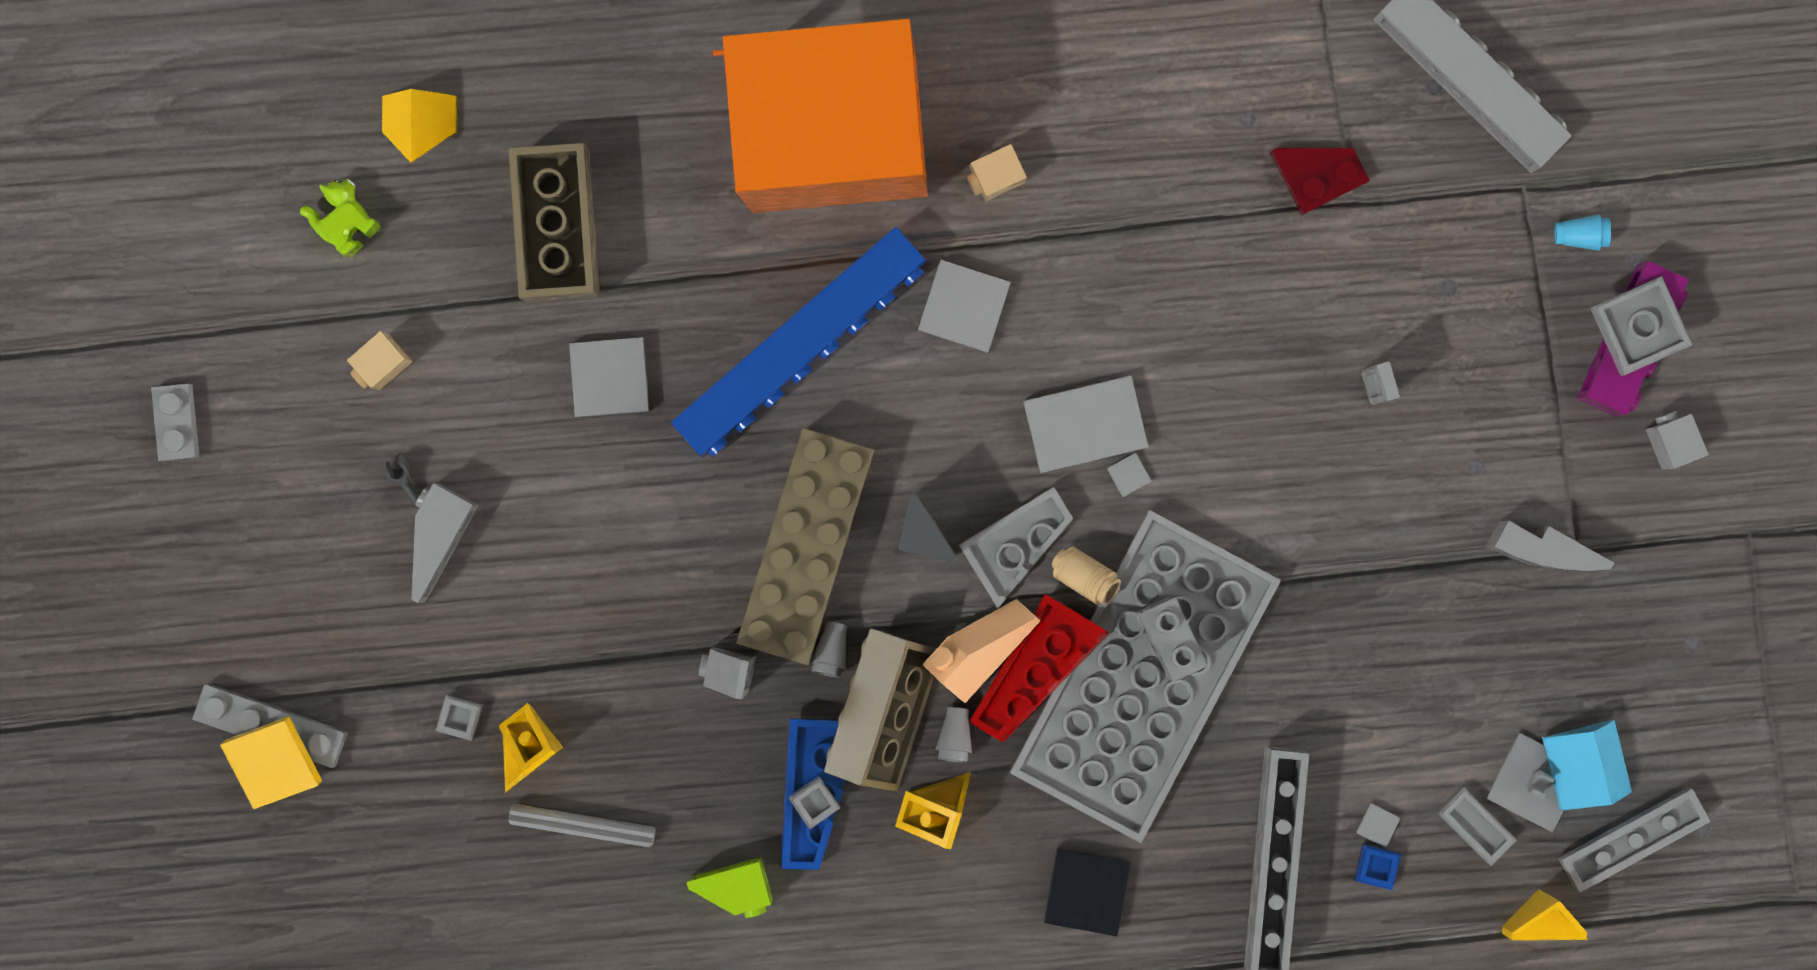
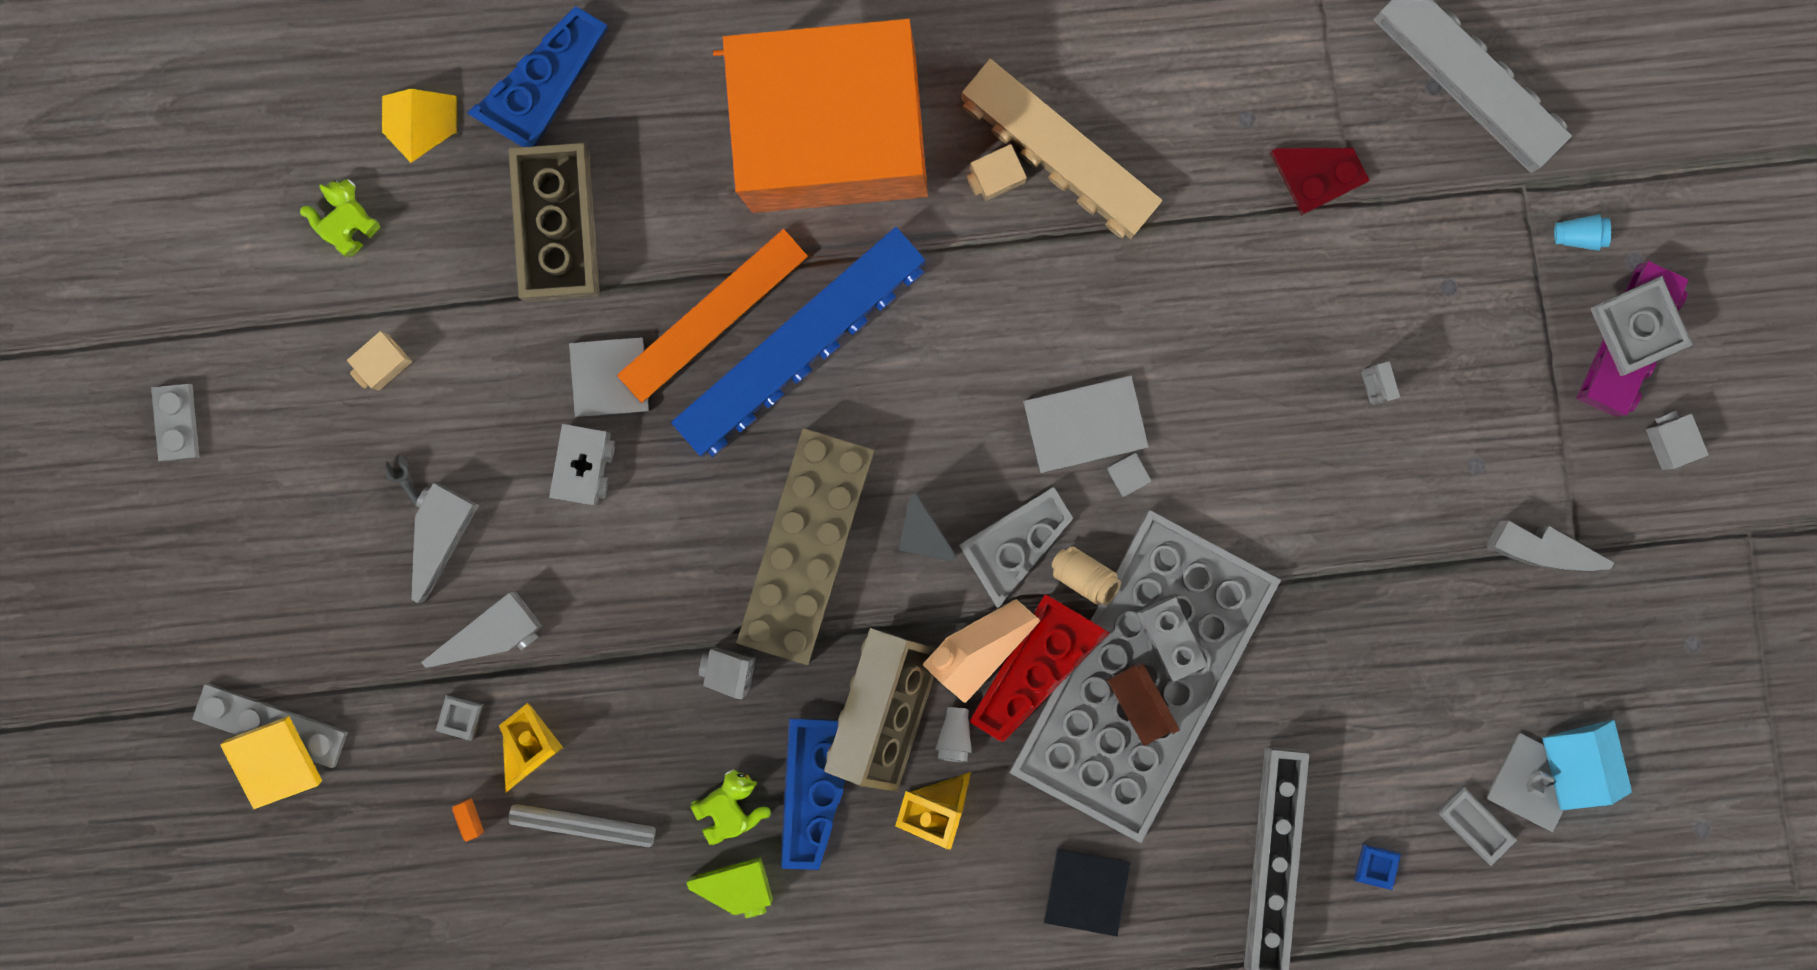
light grey tile [788,776,840,829] -> none
light grey cone [810,621,848,678] -> none
light grey tile [918,260,1011,353] -> none
light grey piece [1356,803,1400,847] -> none
yellow slope [1502,889,1587,940] -> none
light grey plate [1558,787,1711,893] -> none
none -> light grey slope [421,592,543,668]
none -> orange tile [452,798,485,842]
none -> blue wing [467,6,609,147]
none -> light grey brick [549,424,615,506]
none -> orange tile [616,229,808,404]
none -> lime animal [690,769,771,845]
none -> tan brick [961,58,1163,239]
none -> copper panel [1107,662,1180,746]

